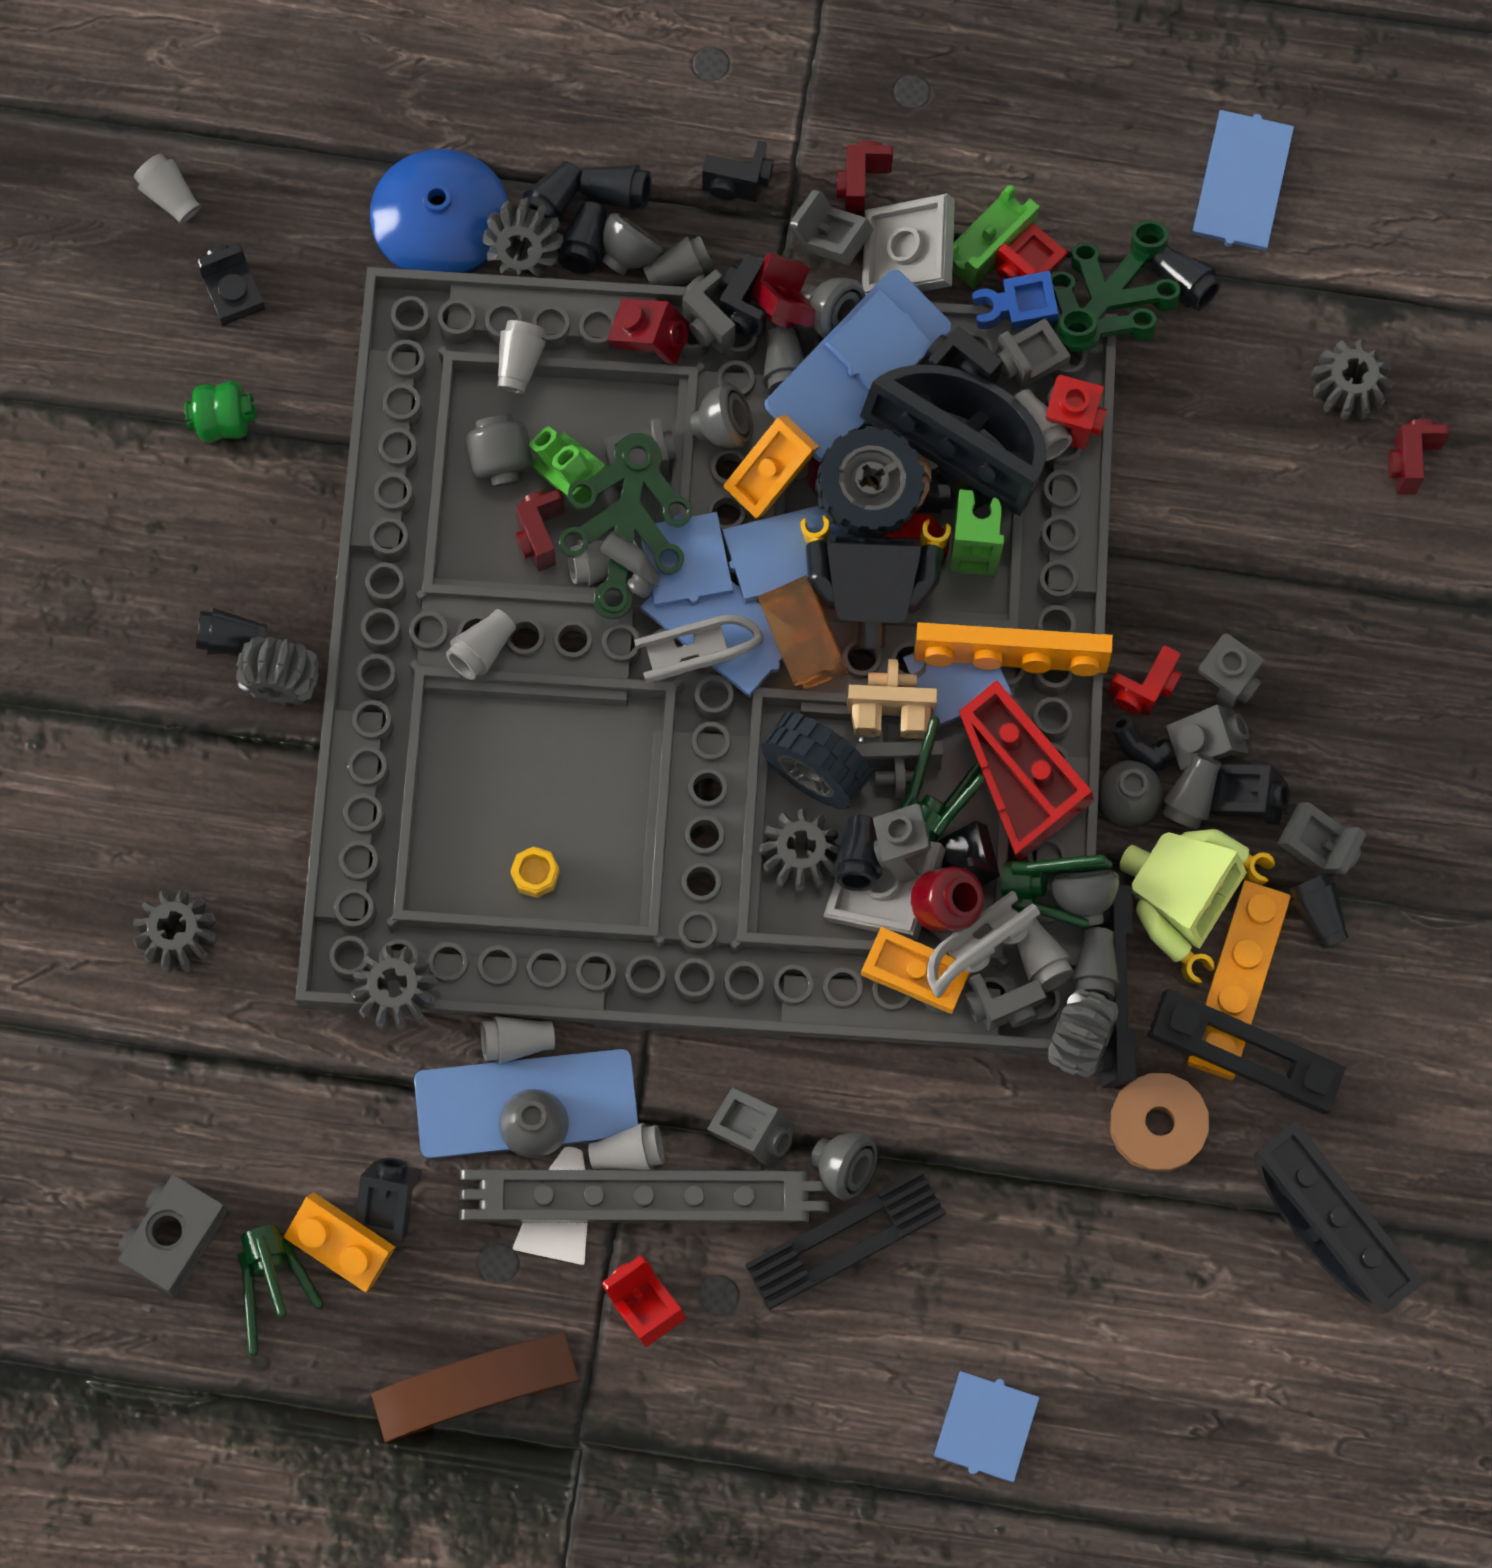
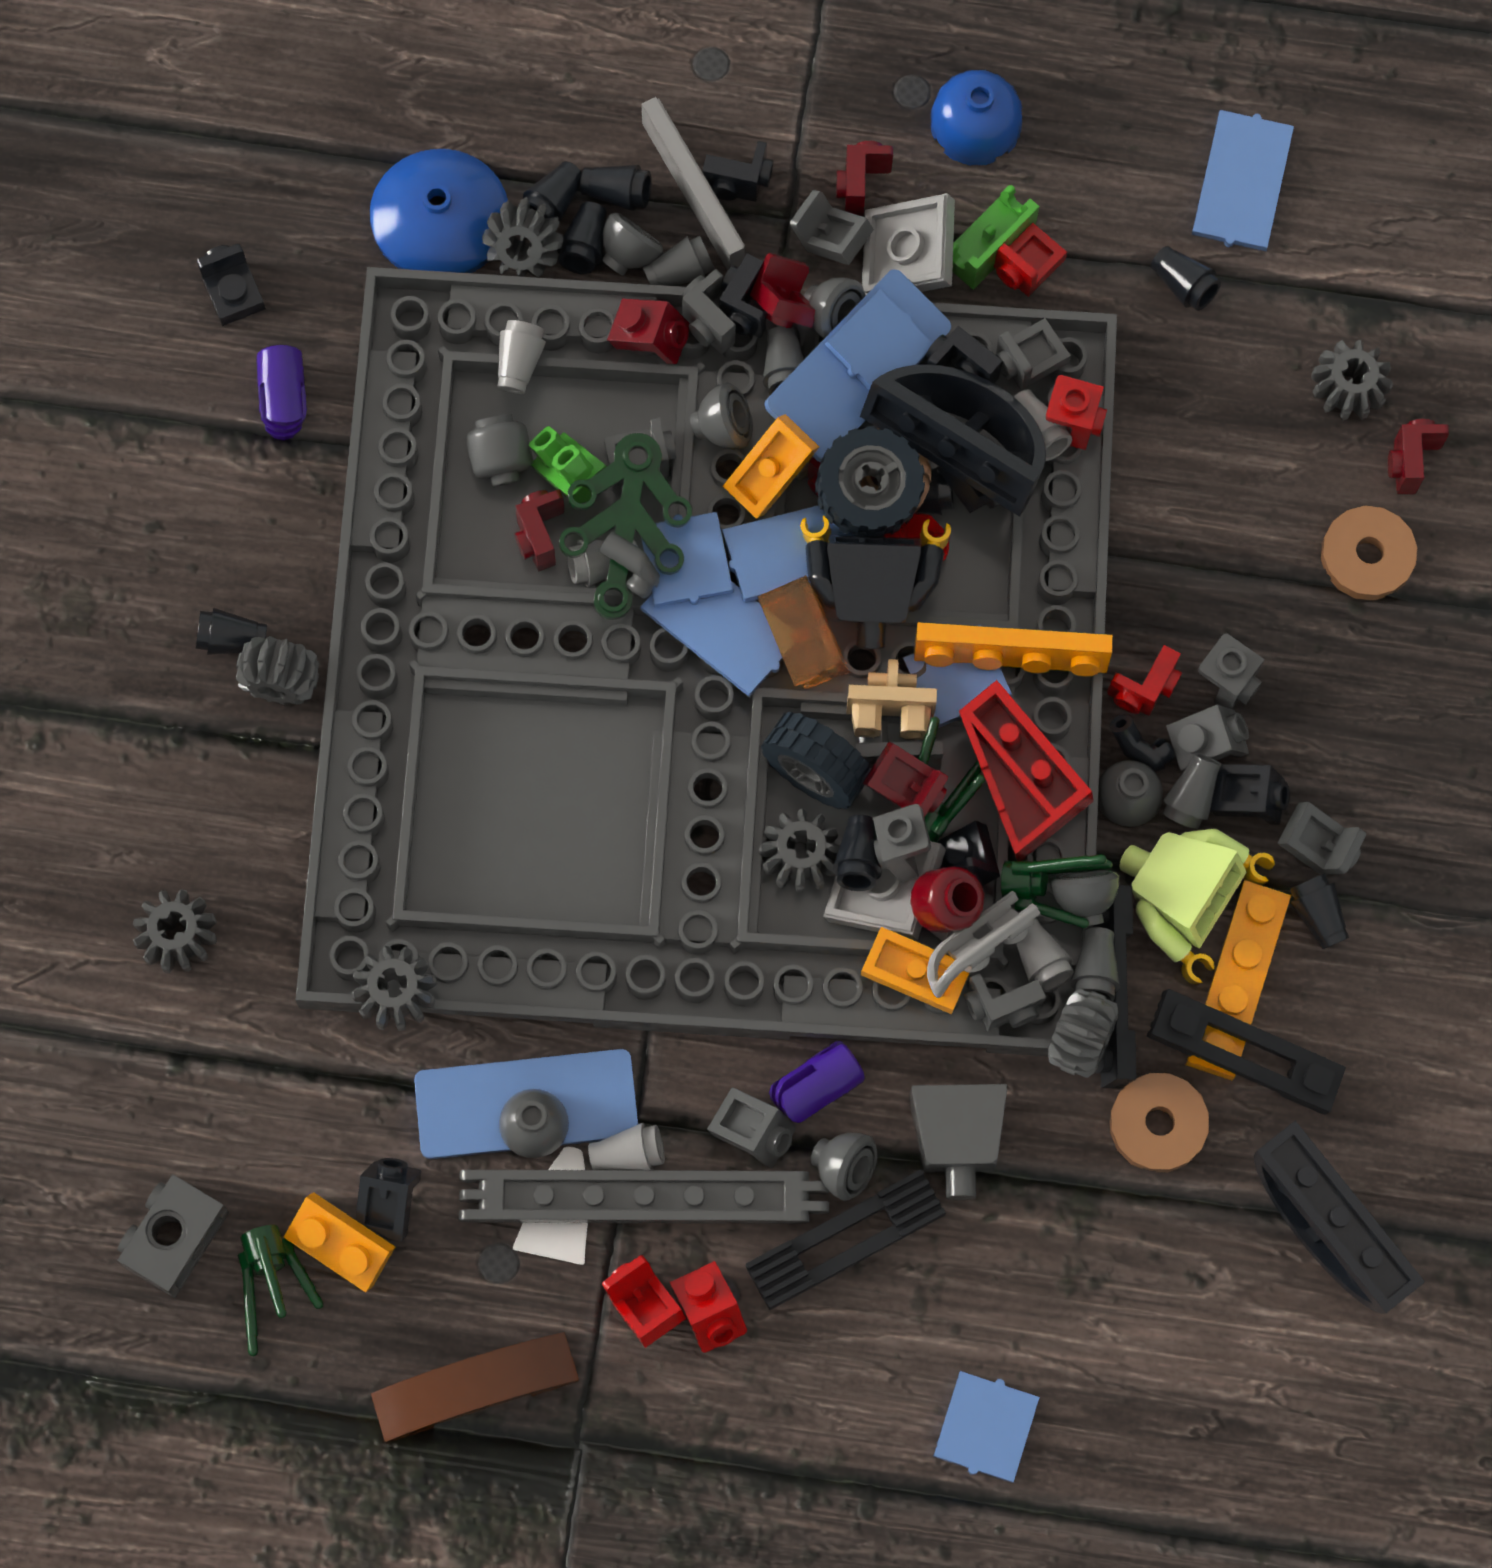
light grey cone [134,153,201,224] -> none
green piece [184,380,257,443] -> none
light grey cone [446,609,516,680] -> none
light grey cone [481,1015,555,1065] -> none
yellow tile [510,846,560,898] -> none
light grey piece [634,614,764,683] -> none
bright green hinge [948,489,1004,576] -> none
blue plate [972,271,1059,330] -> none
dark green plant [1051,220,1181,352] -> none
none -> dark purple arm [256,345,307,440]
none -> light grey tile [642,97,745,270]
none -> red bracket [670,1261,747,1353]
none -> dark purple arm [769,1041,865,1123]
none -> dark red bracket [863,742,949,817]
none -> dark grey torso [909,1084,1007,1200]
none -> blue cylinder [931,70,1022,165]
none -> medium nougat tile [1320,506,1417,601]

